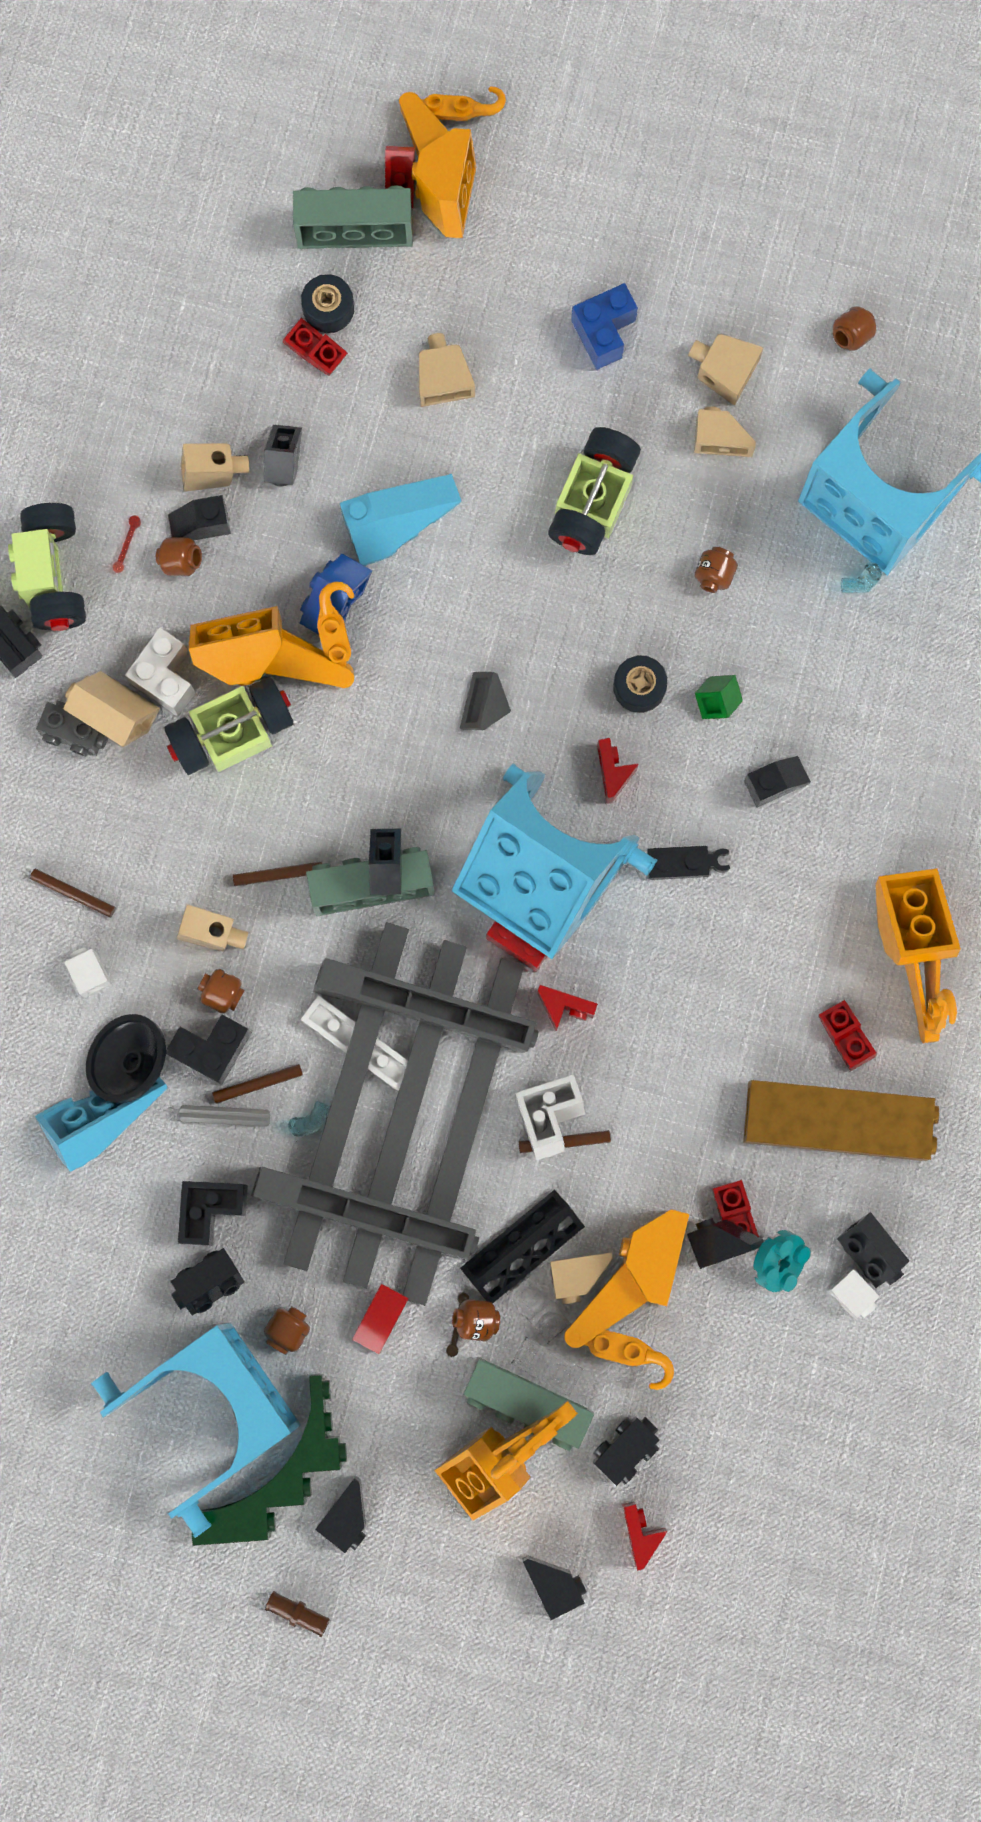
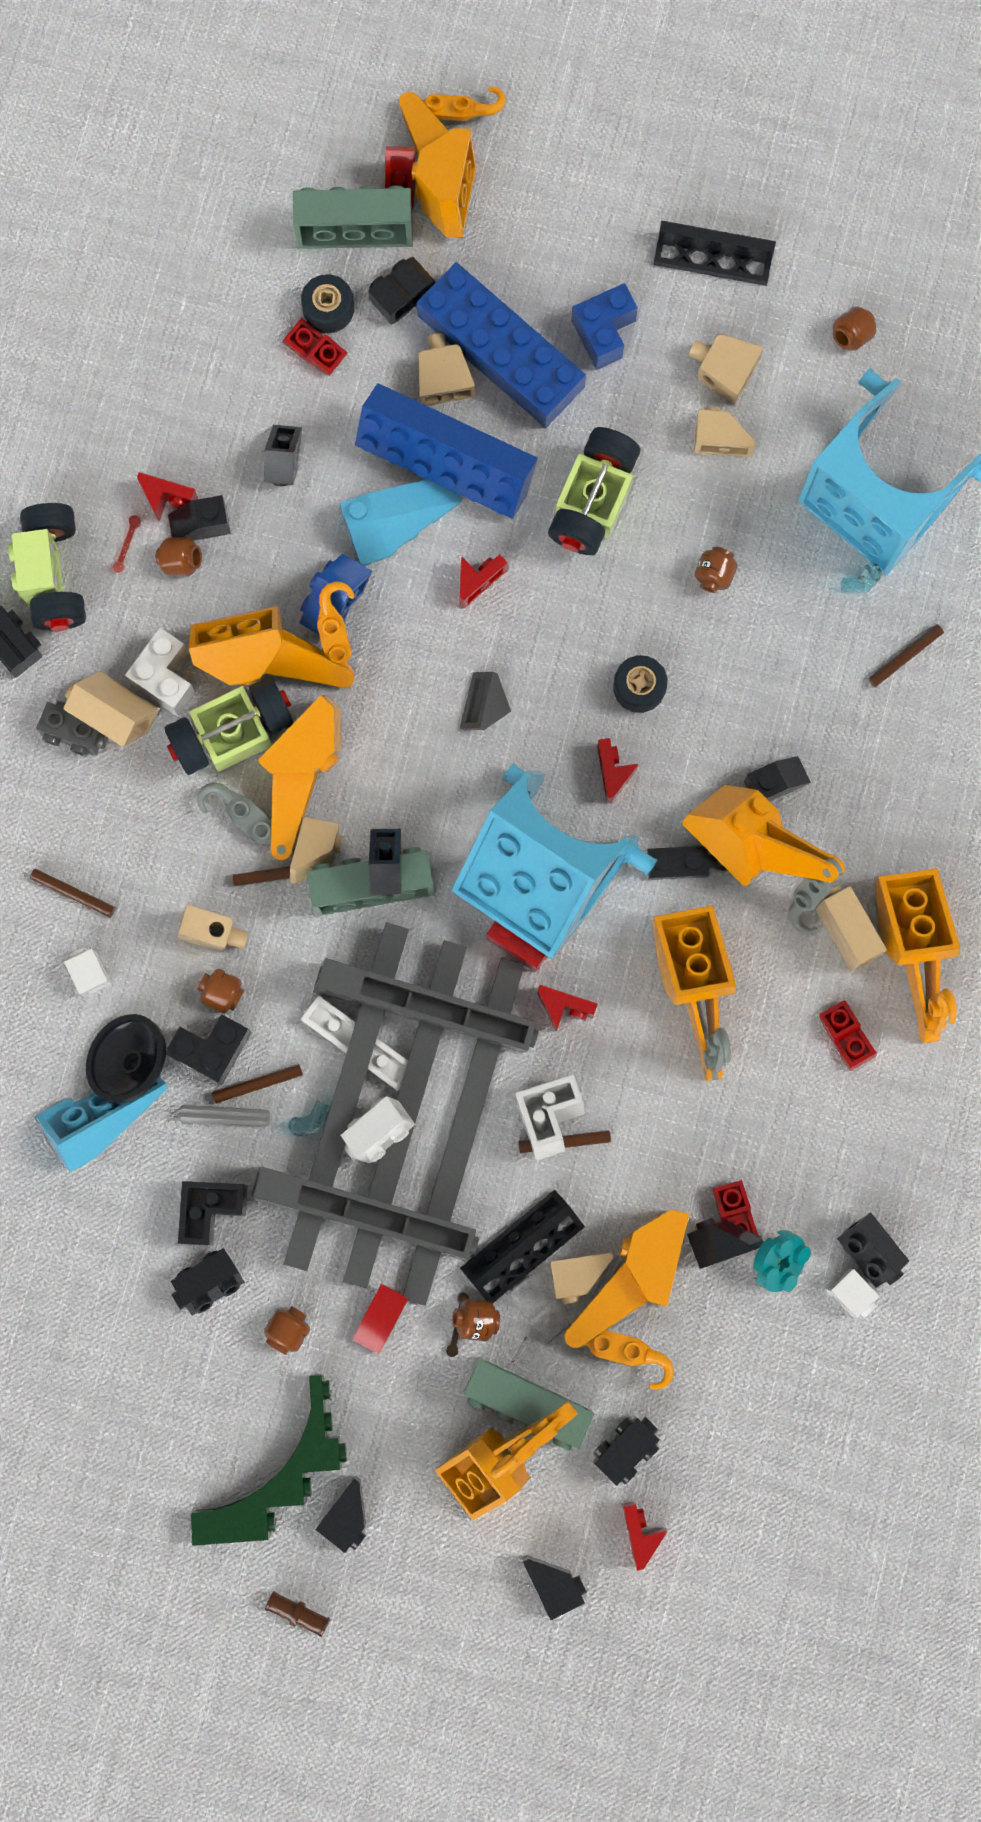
medium azure piece [91,1323,301,1538] -> none
tan torso [181,443,249,492] -> none
green panel [695,675,743,719] -> none
pearl gold brick [743,1080,939,1161] -> none
none -> red slope [137,472,198,521]
none -> light orange slope [197,695,341,860]
none -> tan slope [290,817,344,884]
none -> white brick [340,1096,415,1164]
none -> blue brick [355,383,538,519]
none -> black brick [368,257,436,325]
none -> blue brick [417,262,586,428]
none -> red slope [459,554,508,609]
none -> black fence [653,220,776,286]
none -> light orange slope [653,905,736,1082]
none -> light orange slope [681,785,845,935]
none -> tan brick [815,886,887,972]
none -> reddish brown bar [868,624,944,687]

